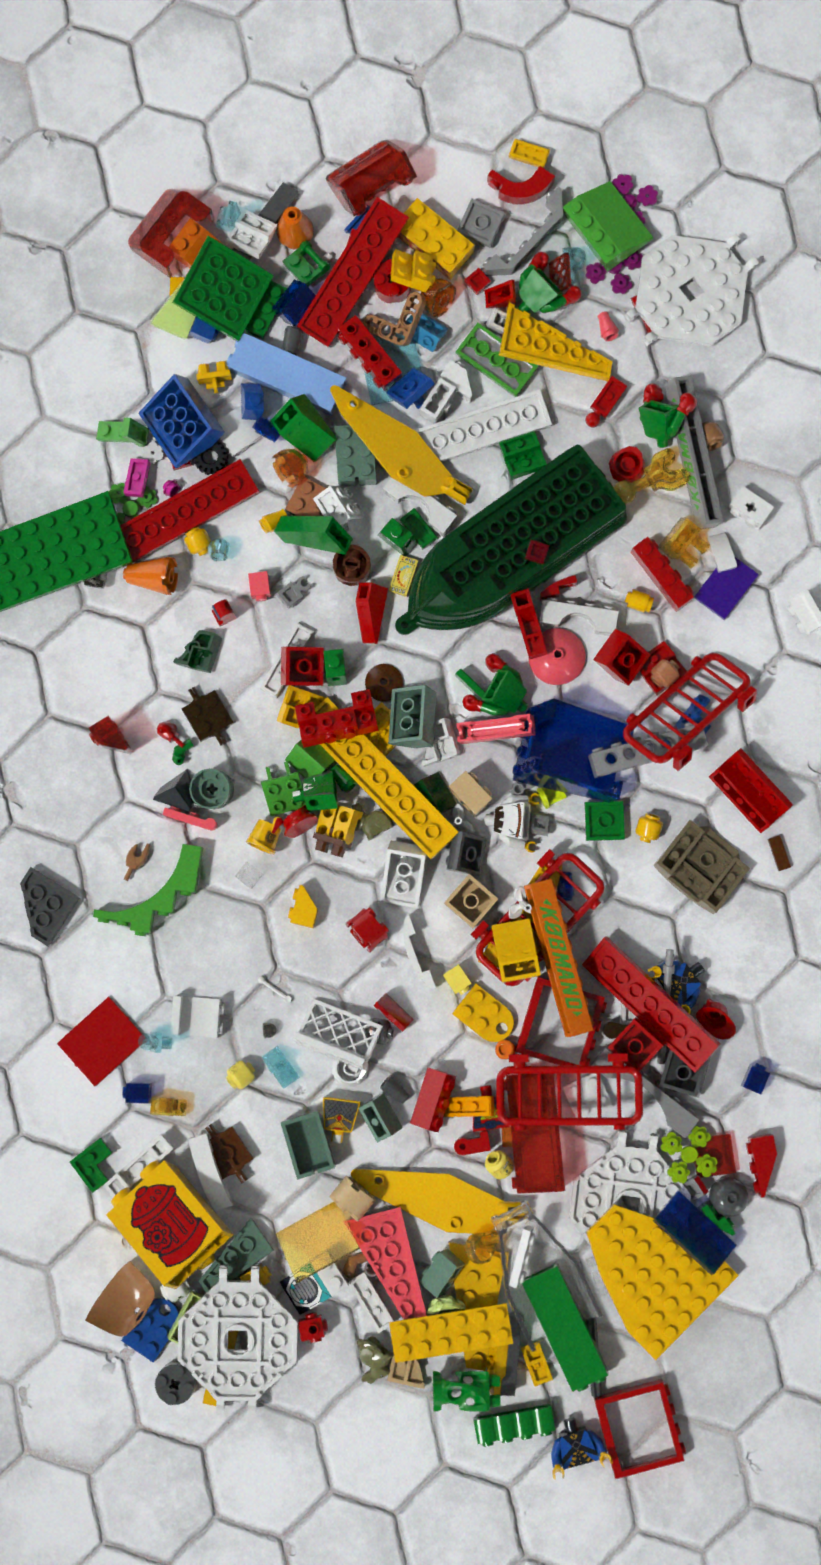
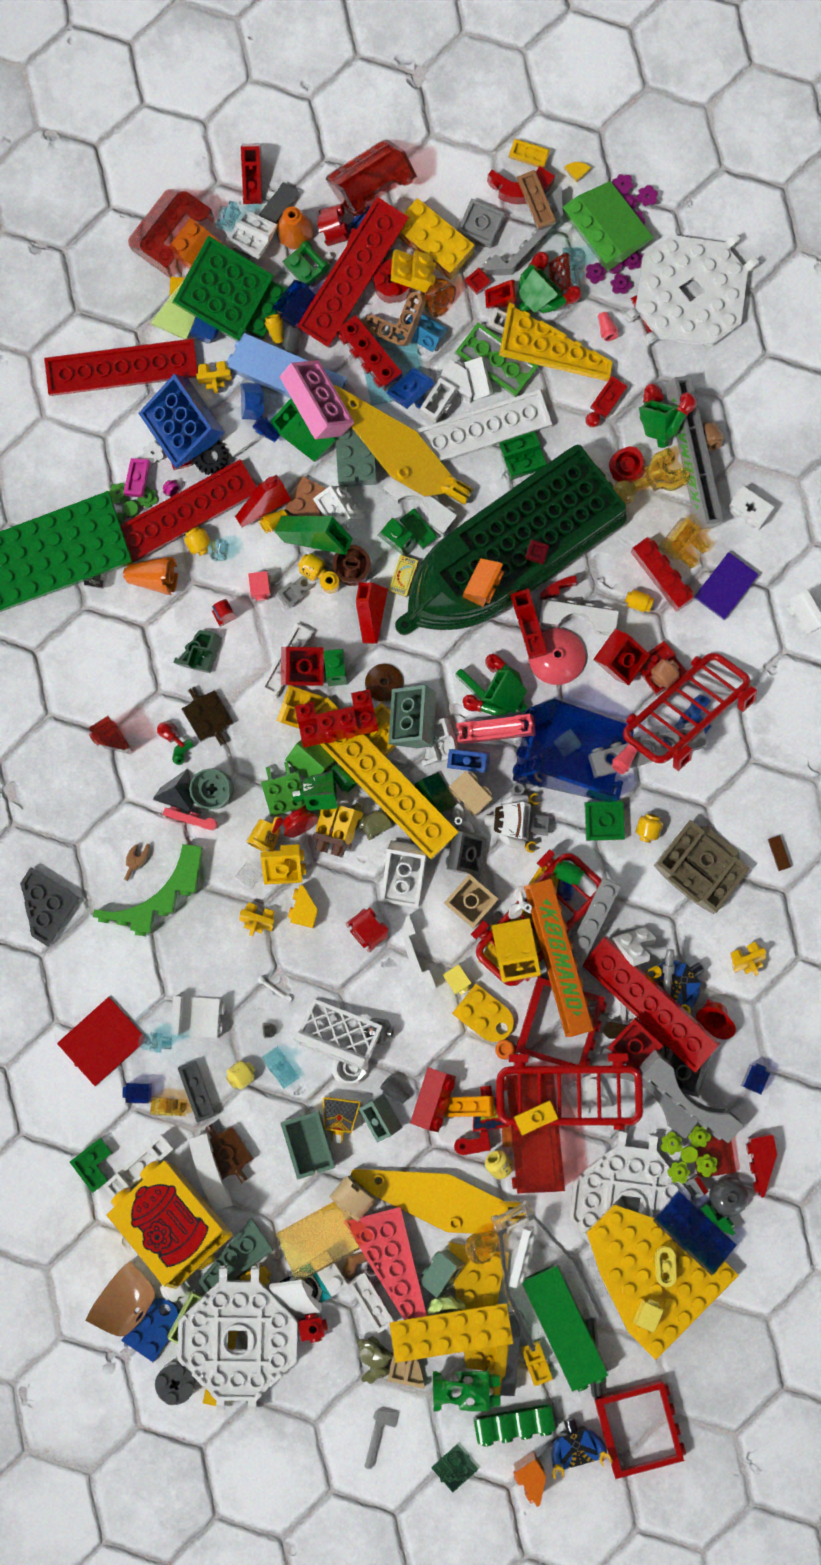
bright green bracket [96,418,149,447] -> none
clear orange cylinder [272,449,308,488] -> none
red slope [373,993,414,1032] -> none
neon yellow tile [537,780,567,809] -> none
white slope [707,533,737,573] -> none
red brick [709,748,793,833] -> none
none -> red plate [44,339,198,396]
none -> dark grey plate [177,1061,216,1123]
none -> red slope [235,474,291,528]
none -> yellow hips [239,902,274,937]
none -> red slope [241,143,262,204]
none -> yellow plate [261,844,306,885]
none -> yellow cone [265,314,284,344]
none -> white slope [269,1280,322,1316]
none -> bright pink brick [279,360,354,440]
none -> yellow head [297,553,327,581]
none -> red cylinder [317,204,349,246]
none -> yellow brick [320,571,340,594]
none -> light grey piece [364,1409,399,1469]
none -> clear green piece [431,1444,479,1493]
none -> blue slope [447,749,491,773]
none -> orange slope [463,559,504,607]
none -> white slope [464,357,494,400]
none -> orange slope [513,1451,546,1507]
none -> yellow plate [514,1101,558,1135]
none -> medium nougat plate [517,170,556,230]
none -> green brick [553,860,584,885]
none -> clear light blue slope [554,729,581,757]
none -> yellow tile [564,162,591,182]
none -> light grey plate [571,876,621,974]
none -> coral cone [611,744,637,774]
none -> white plate [612,927,656,966]
none -> light yellow brick [633,1298,664,1333]
none -> light grey arch [639,1050,744,1143]
none -> light yellow plate [655,1246,677,1287]
none -> yellow hips [731,942,766,976]

